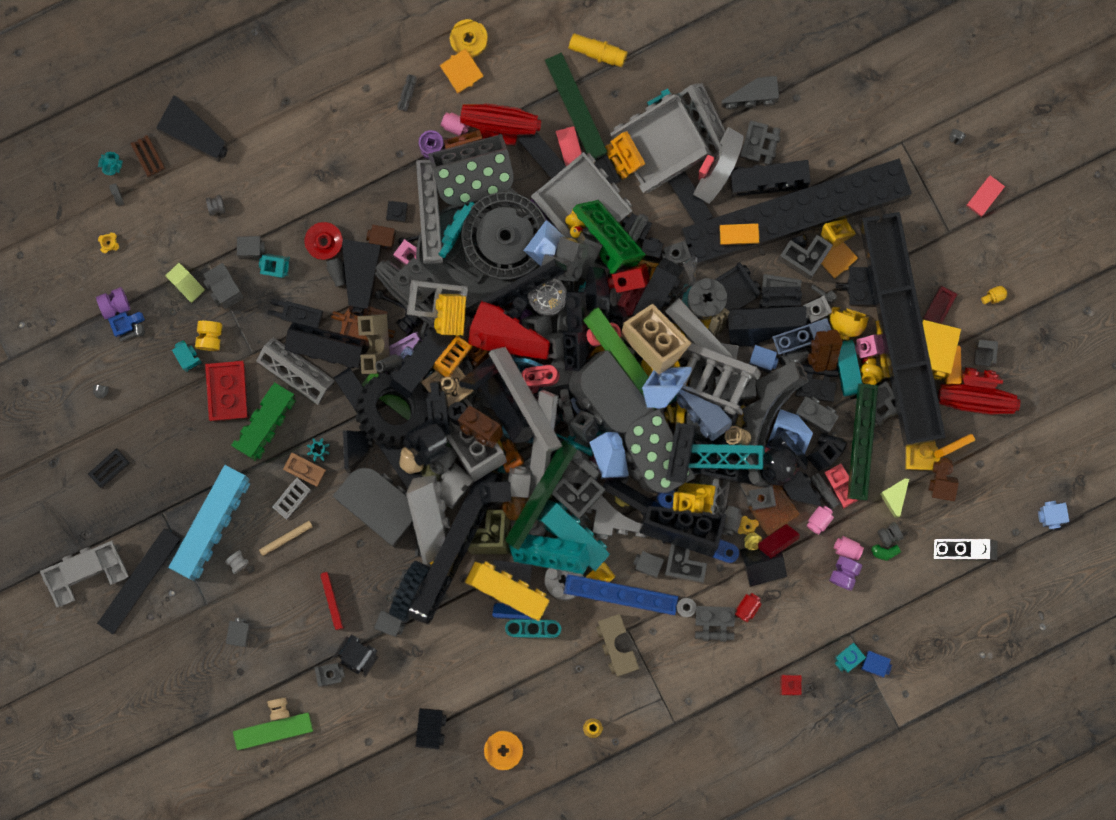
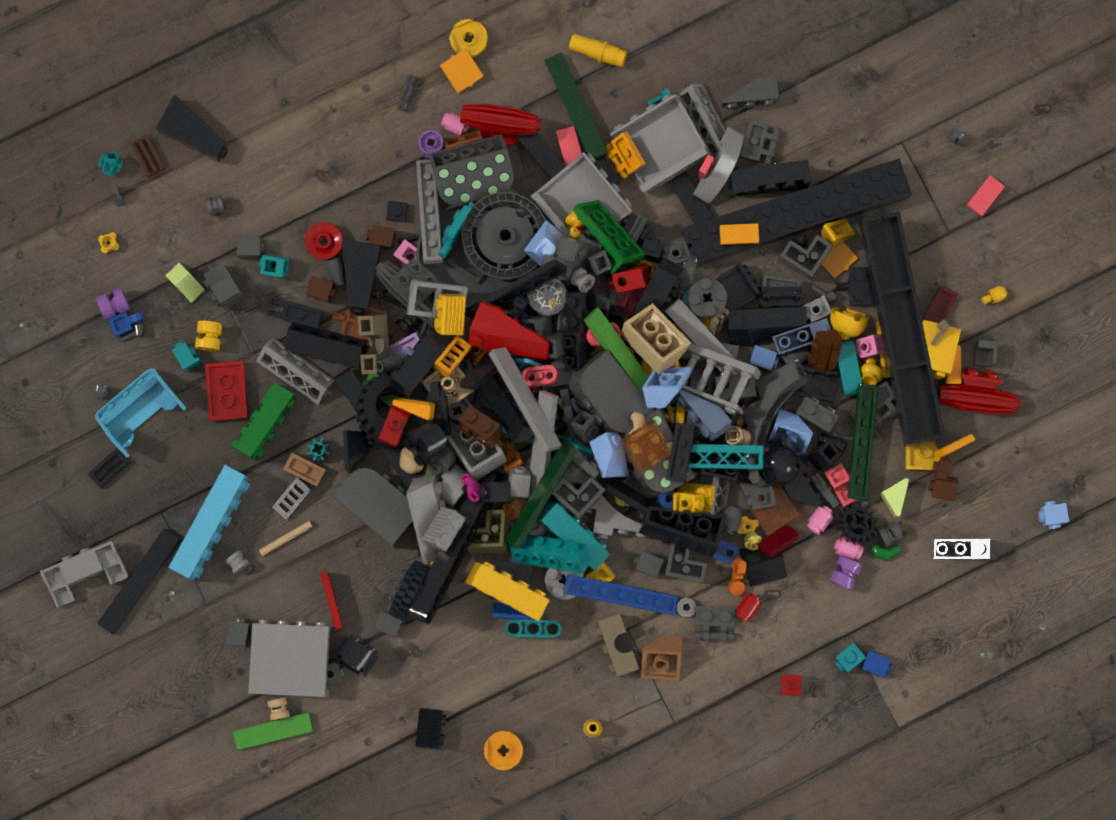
none -> medium azure windscreen [95,368,186,458]
none -> light grey panel [248,620,333,698]
none -> reddish brown brick [305,276,337,304]
none -> red plate [378,404,410,448]
none -> light orange slope [393,398,435,421]
none -> light grey brick [422,506,466,552]
none -> dark pink arm [461,473,480,502]
none -> light grey wheel [570,268,595,292]
none -> dark grey slope [588,250,612,276]
none -> clear orange plate [620,420,672,474]
none -> tan arm [627,412,645,442]
none -> medium nougat slope [641,635,682,681]
none -> orange piece [728,555,746,596]
none -> black gear [836,503,879,545]
none -> dark tan hand [931,319,950,346]

